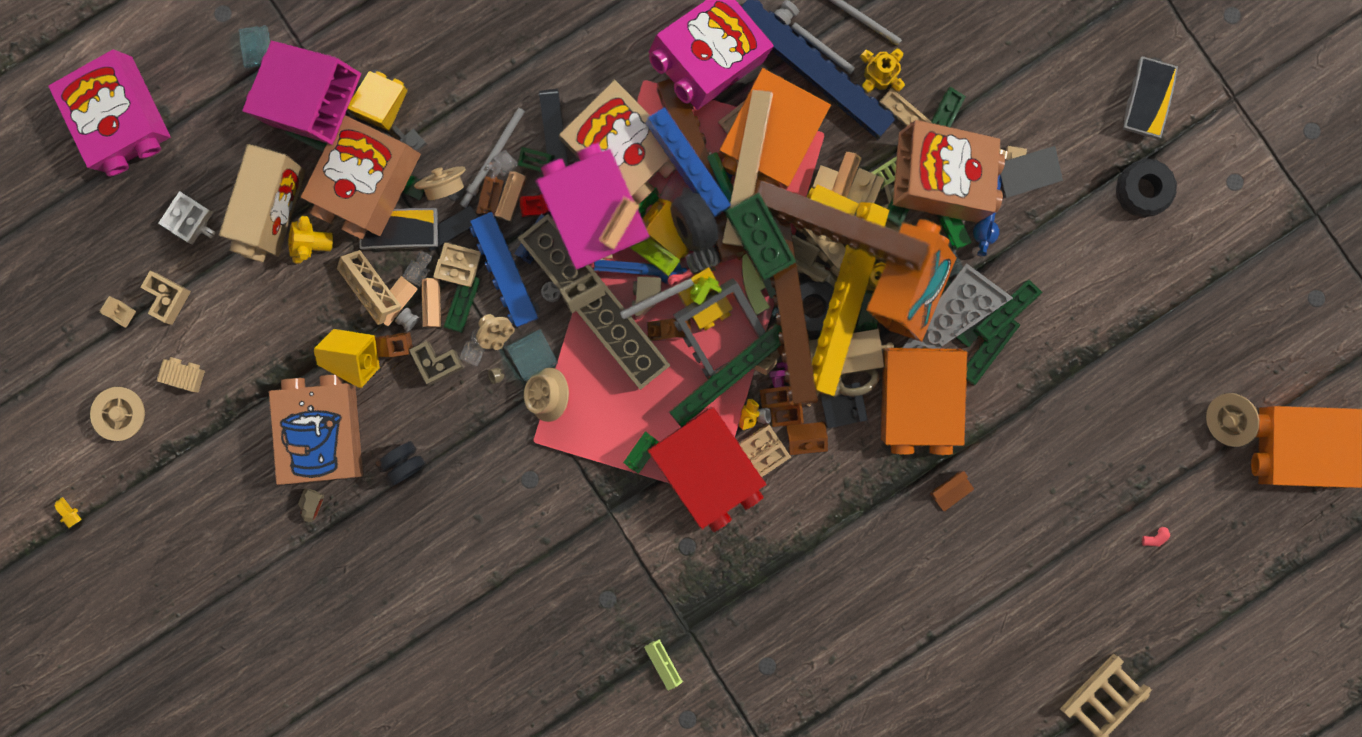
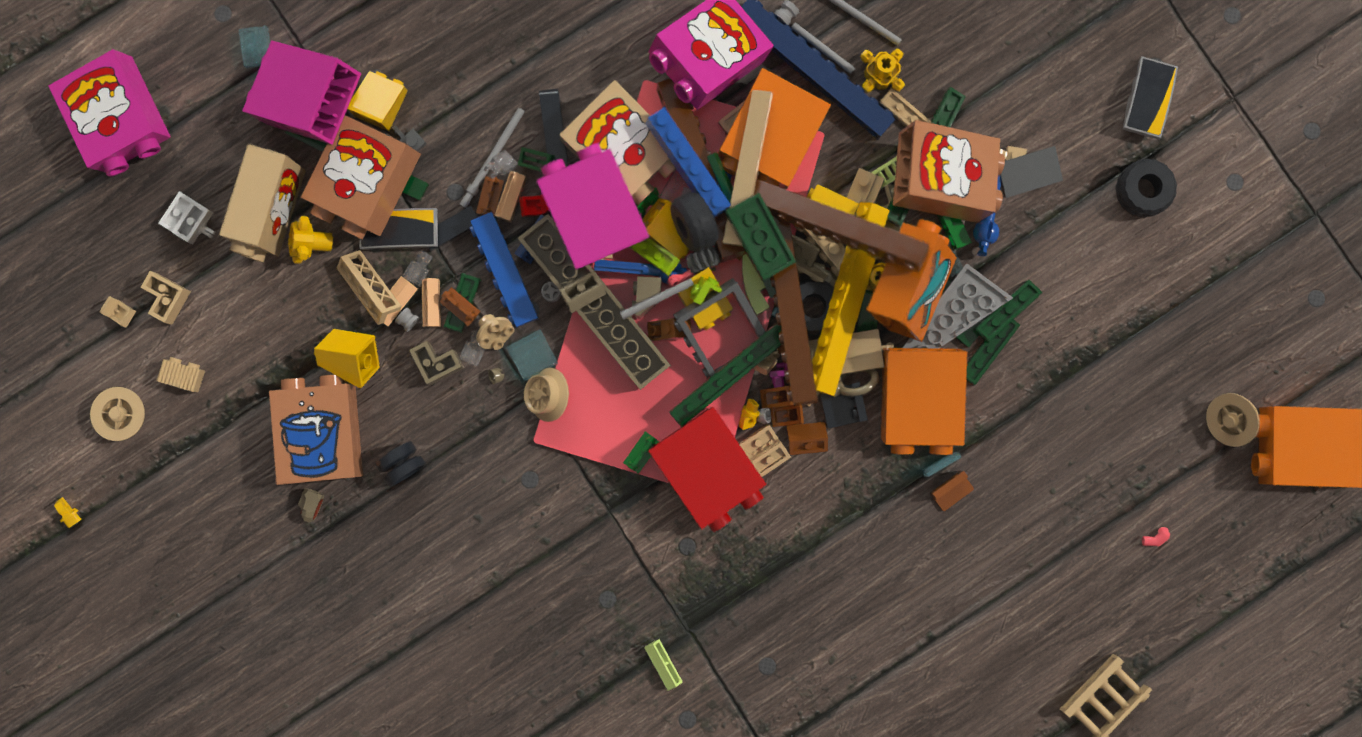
dark orange slope [375,332,413,357] -> none
tan wheel [414,166,466,200] -> none
tan slope [433,242,482,287] -> none
light nougat piece [599,197,639,249] -> none
tan panel [812,165,838,191] -> none
light nougat piece [832,152,861,198] -> none
none -> dark orange hinge [439,287,481,326]
none -> clear light blue tile [922,451,962,477]

